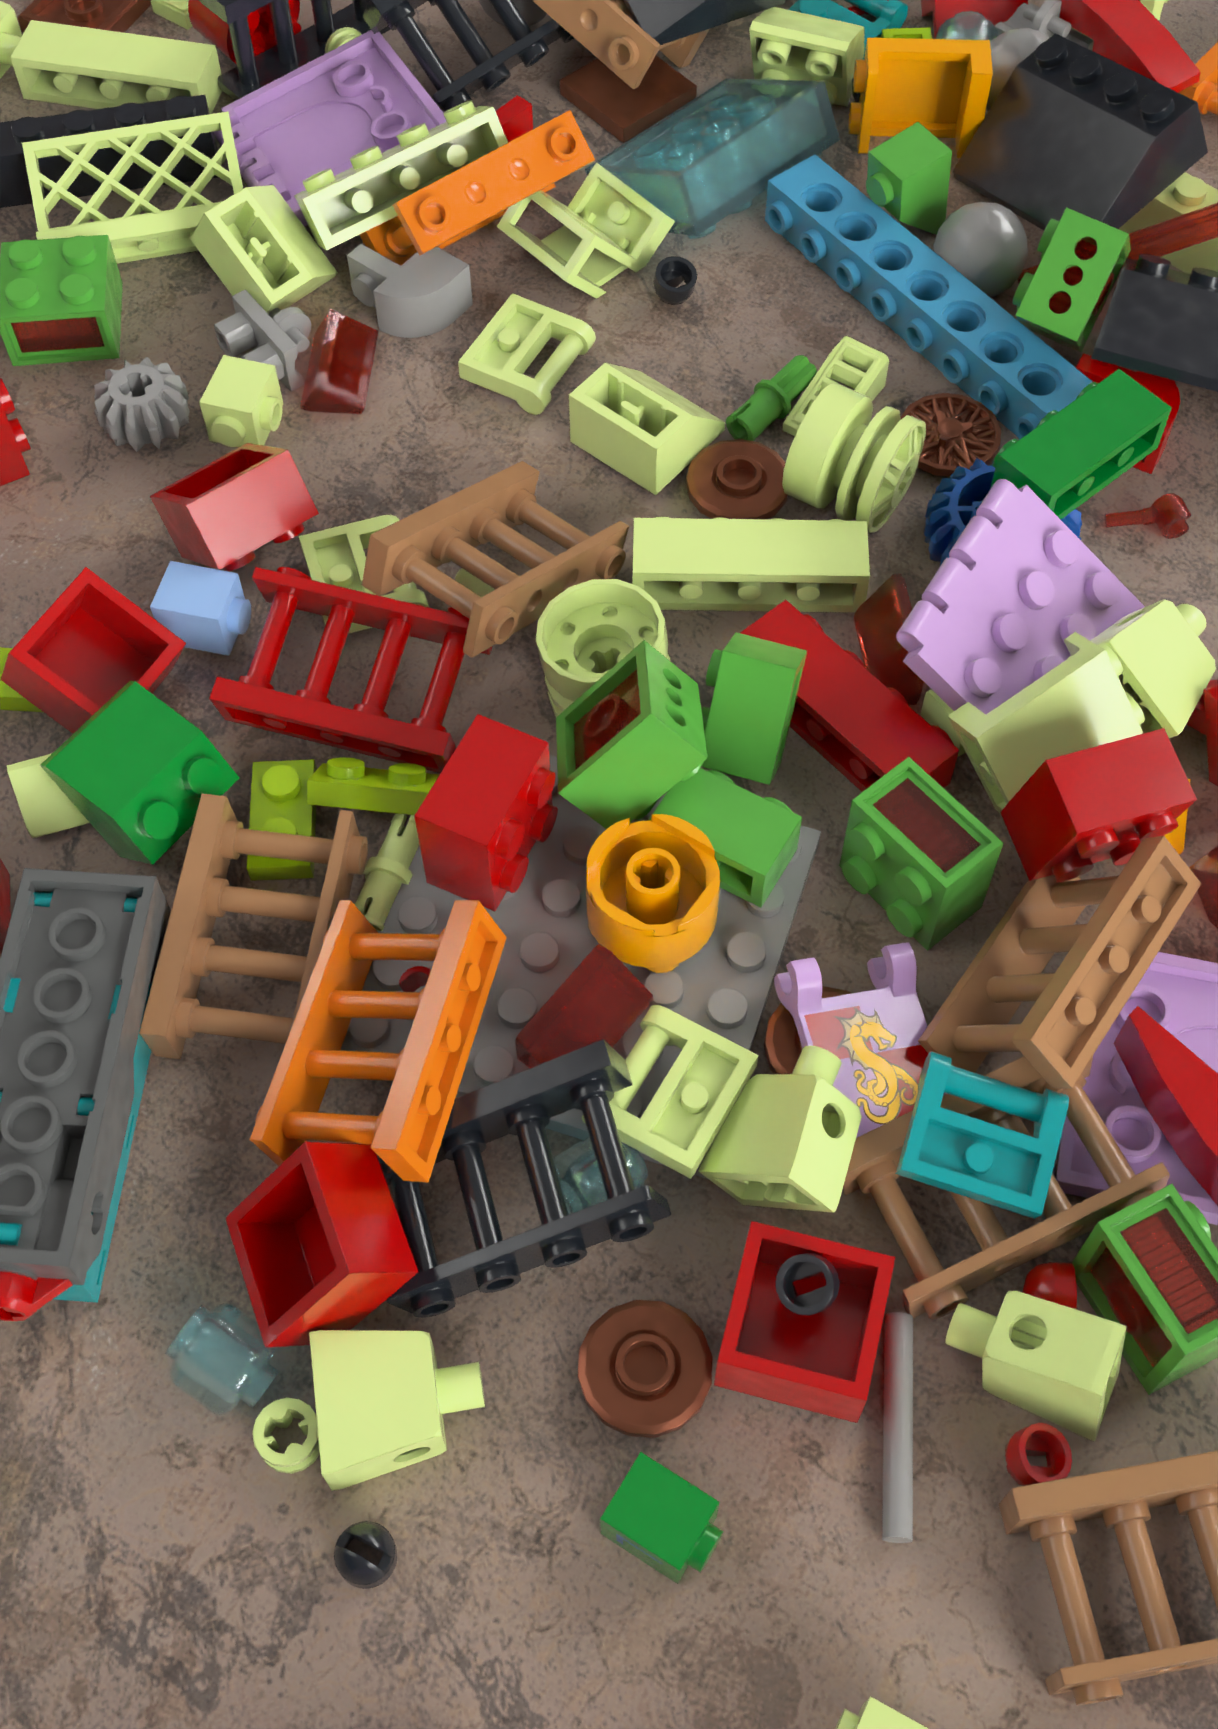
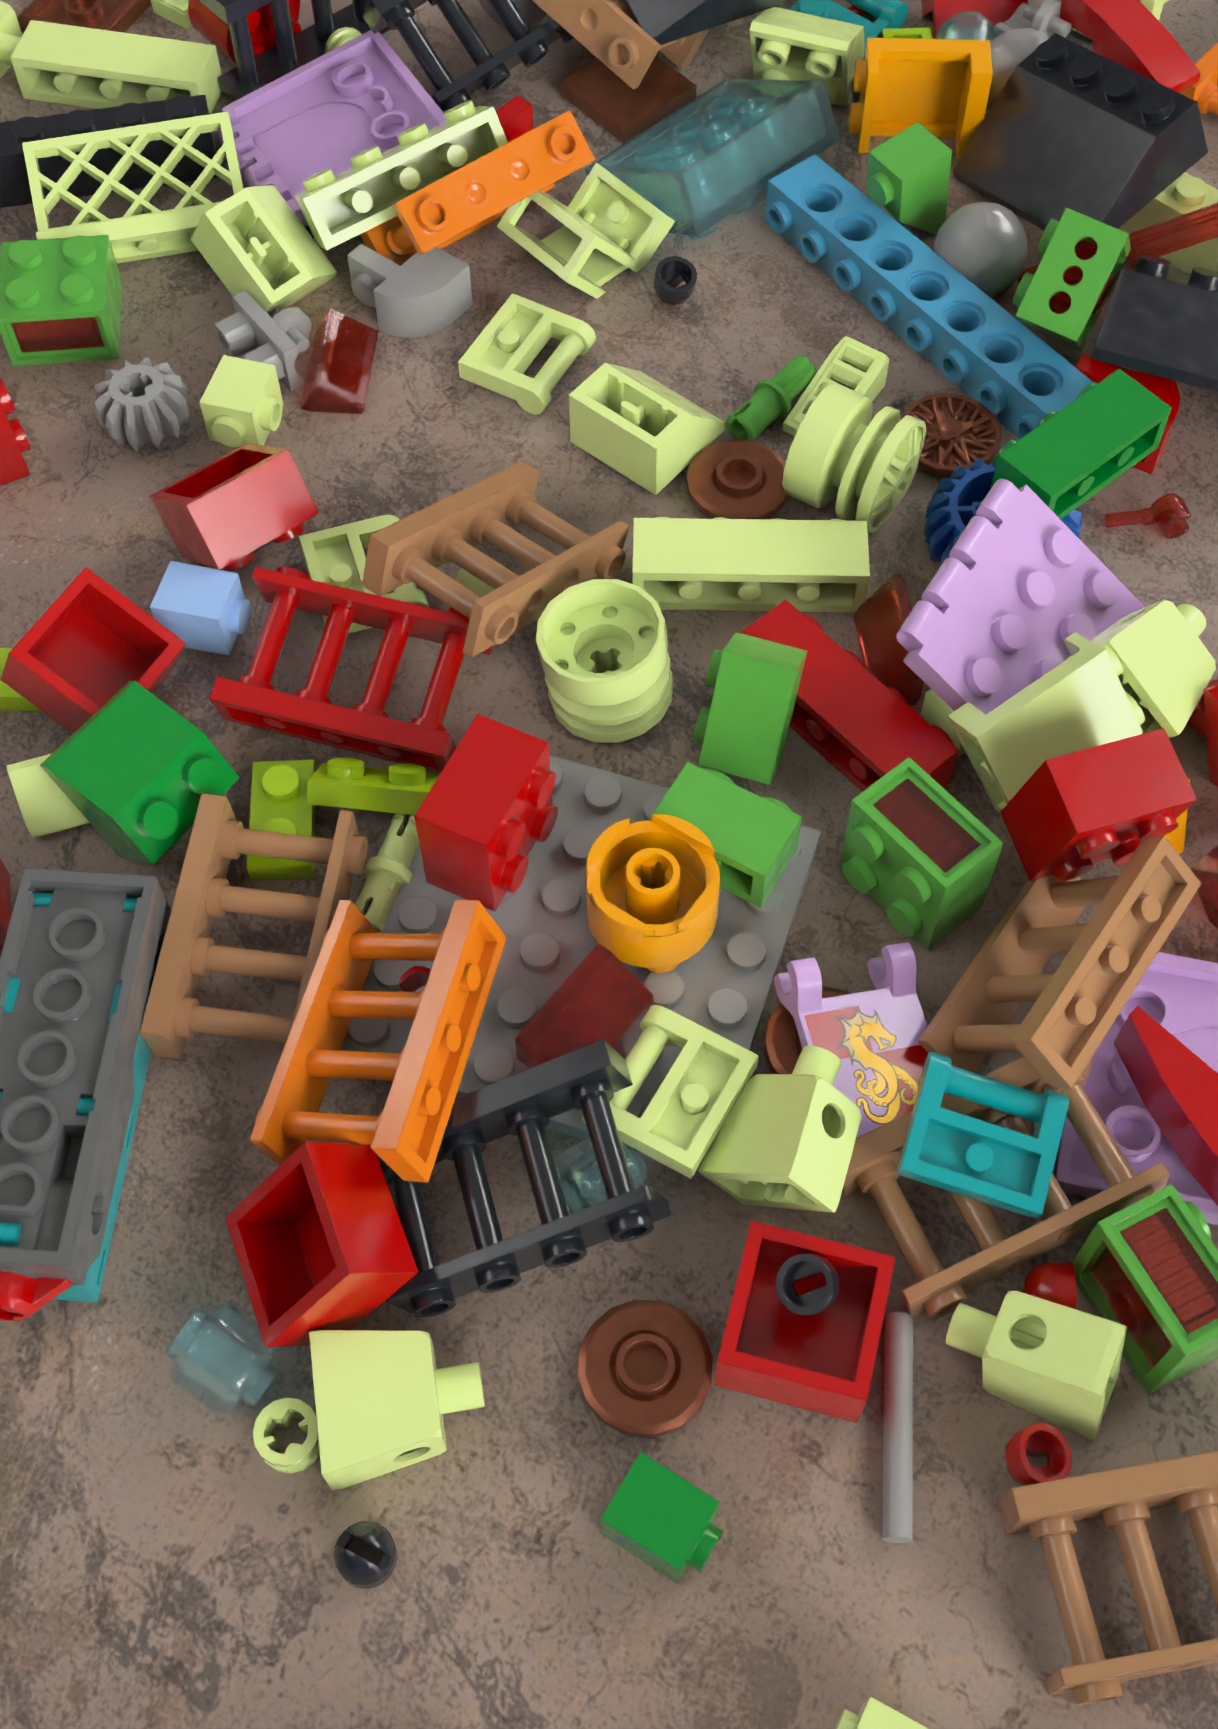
bright green piece [556,640,708,829] -> none

